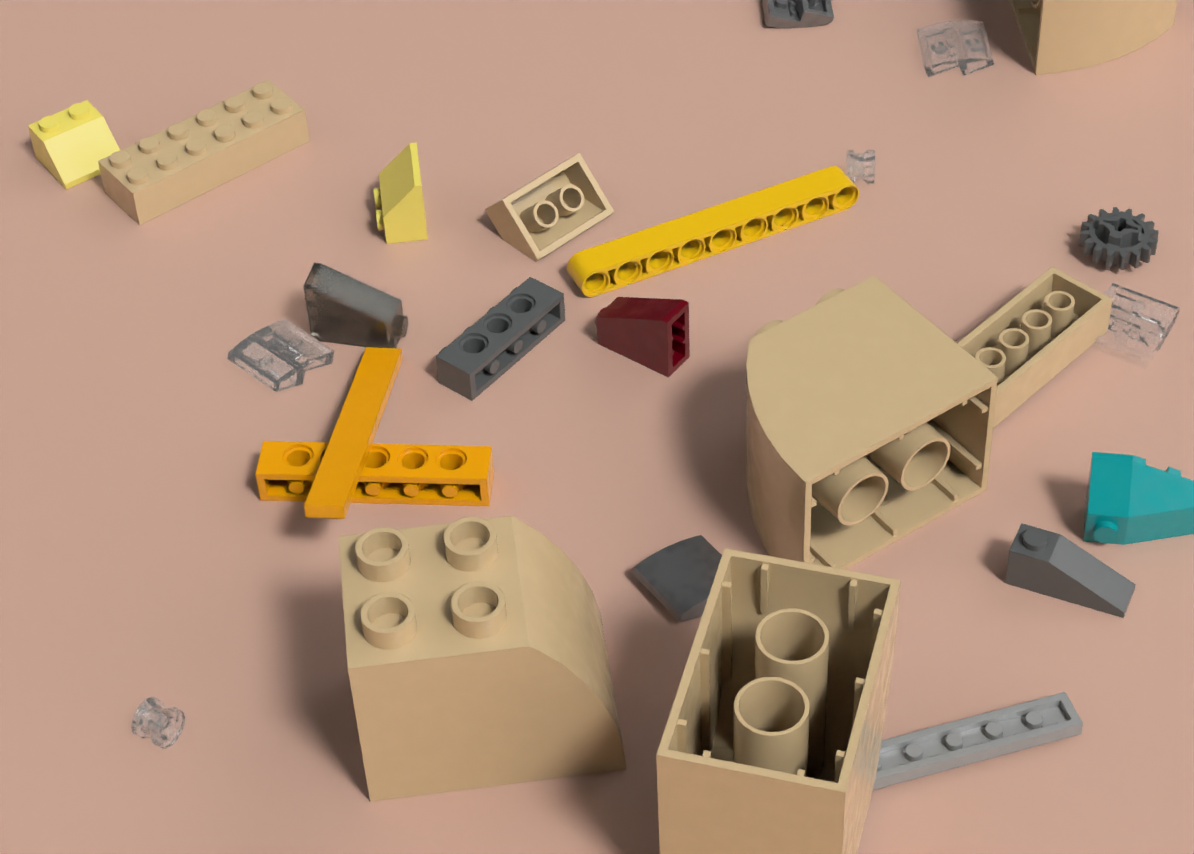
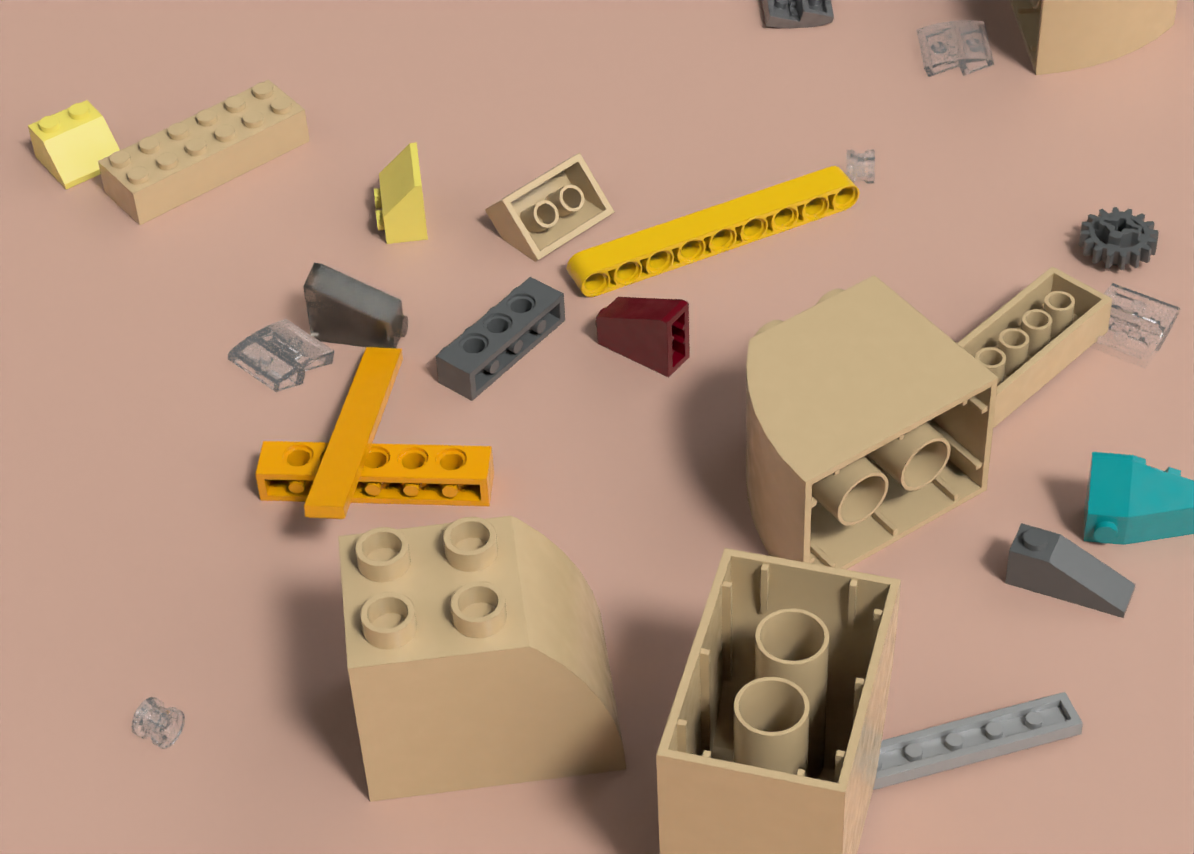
flat silver slope [632,535,722,622] -> none

